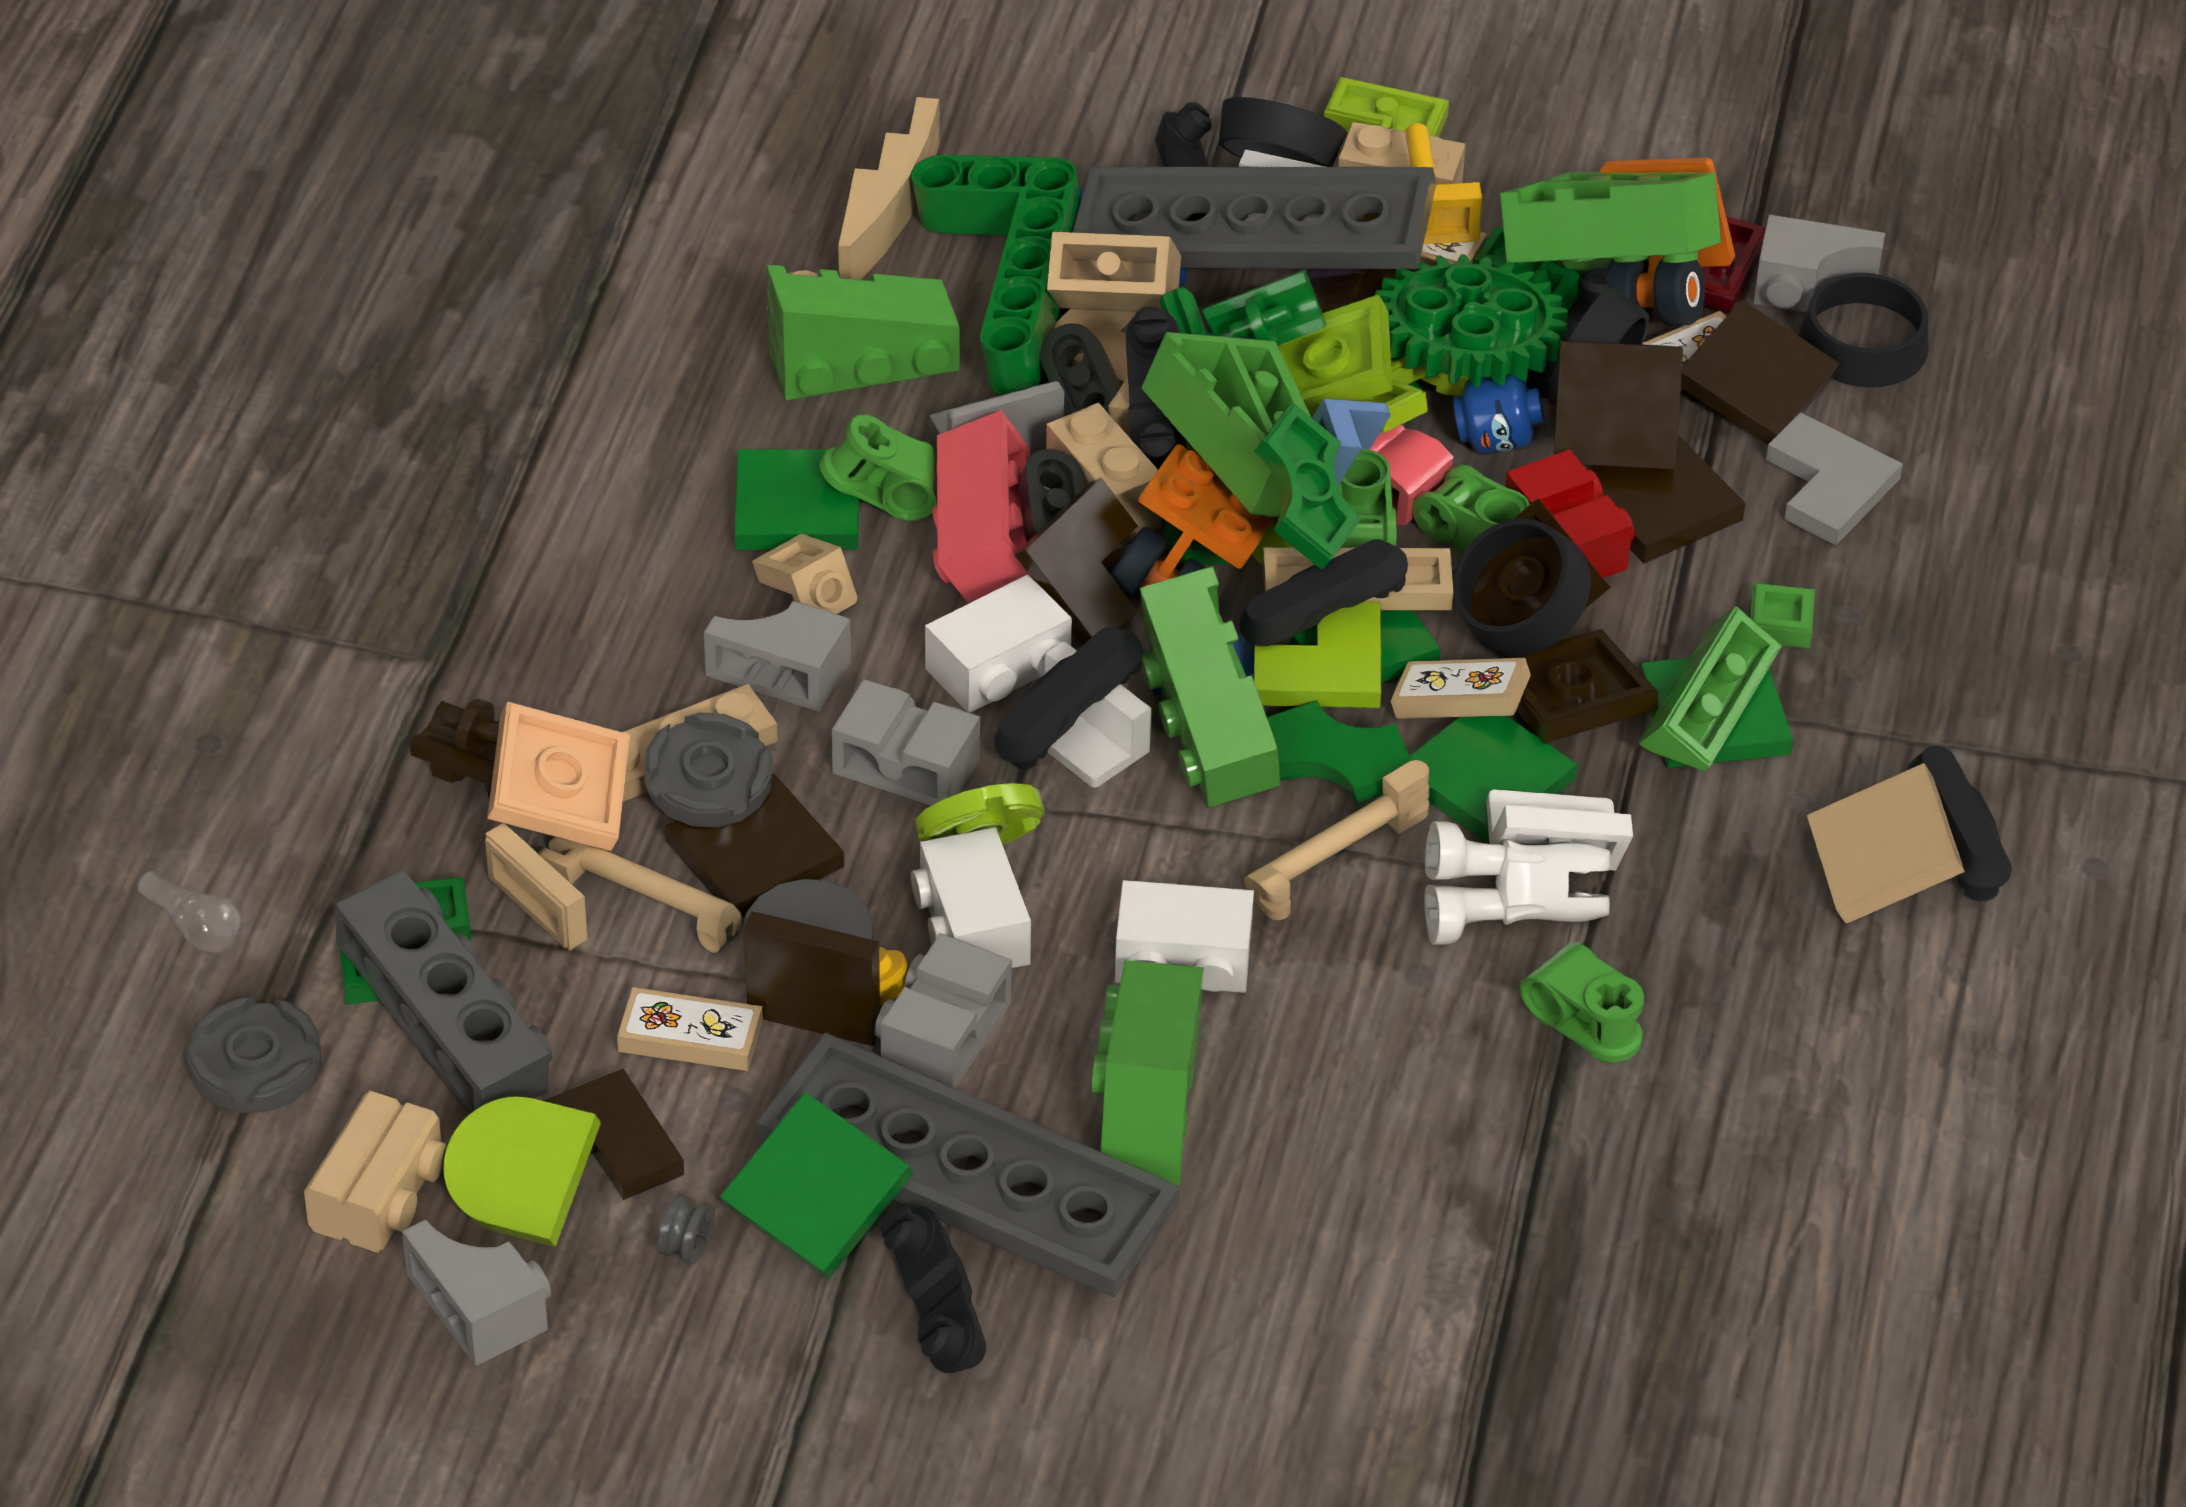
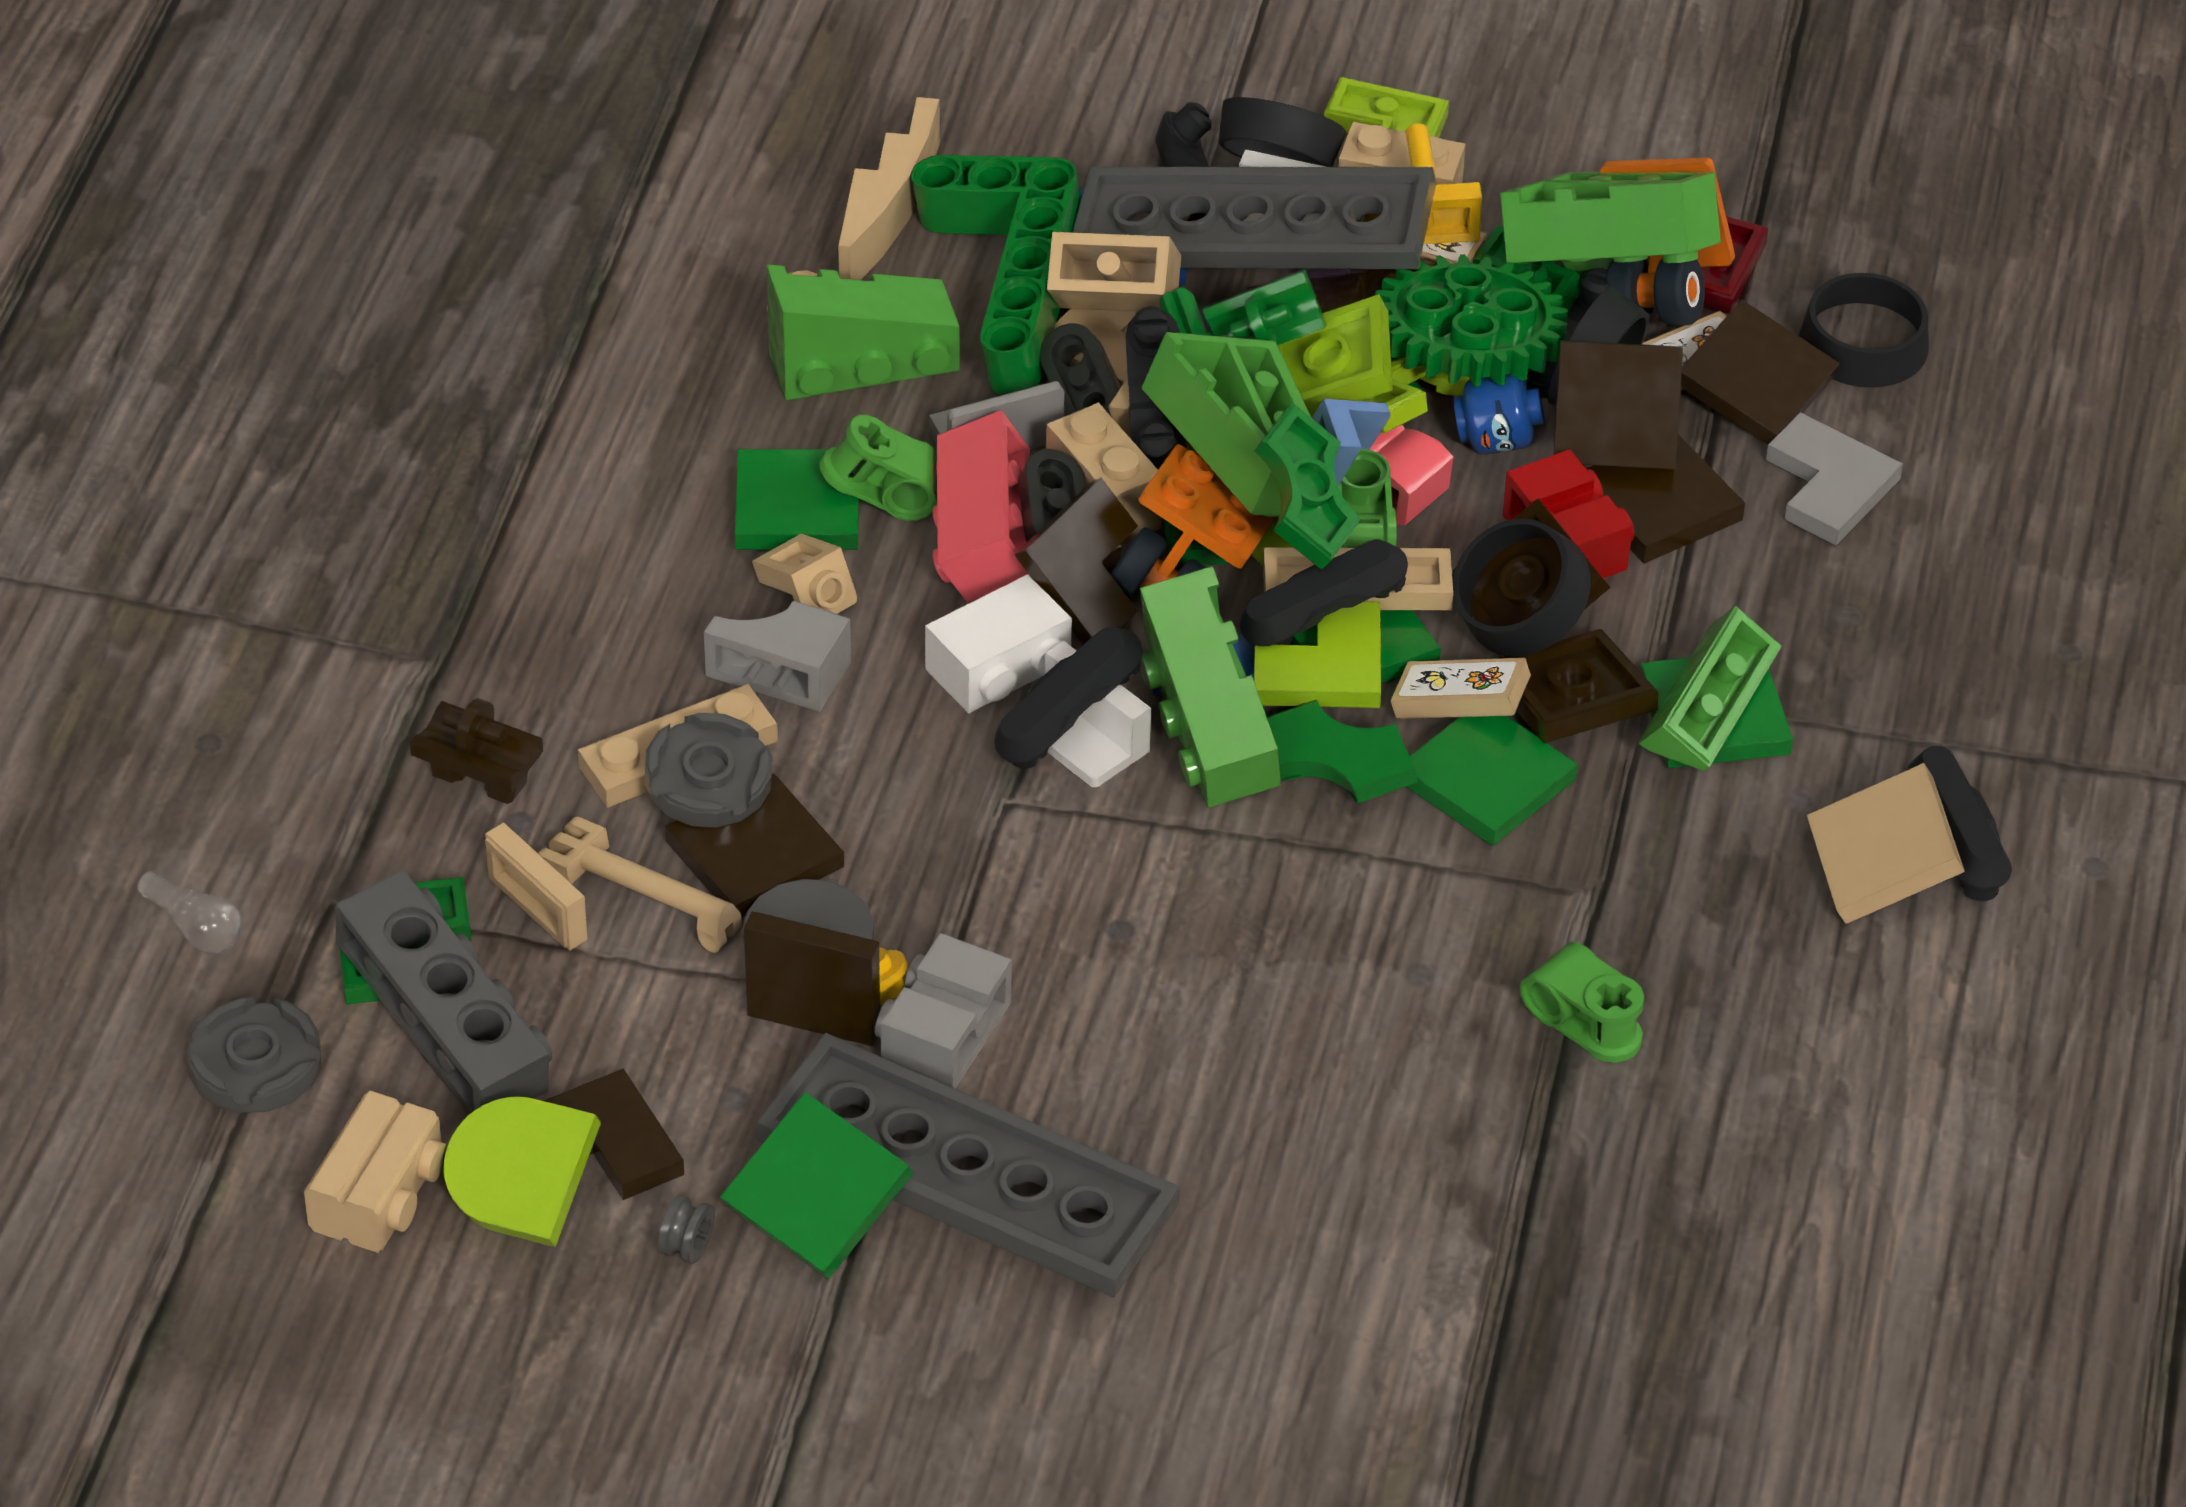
light grey arch [402,1220,551,1366] -> none
light nougat tile [487,702,630,851] -> none
tile [617,987,763,1071] -> none
light grey brick [832,679,980,806] -> none
black piece [881,1207,987,1373] -> none
white brick [911,827,1031,968] -> none
lime tile [915,783,1045,845] -> none
bright green wedge [1092,960,1204,1186] -> none
white brick [1115,880,1254,993] -> none
tan hinge [1244,760,1429,920] -> none
bright green piece [1412,464,1530,553] -> none
white piece [1424,821,1610,945] -> none
white panel [1486,789,1633,871] -> none
bright green tile [1750,583,1815,648] -> none
light grey arch [1753,215,1885,312] -> none

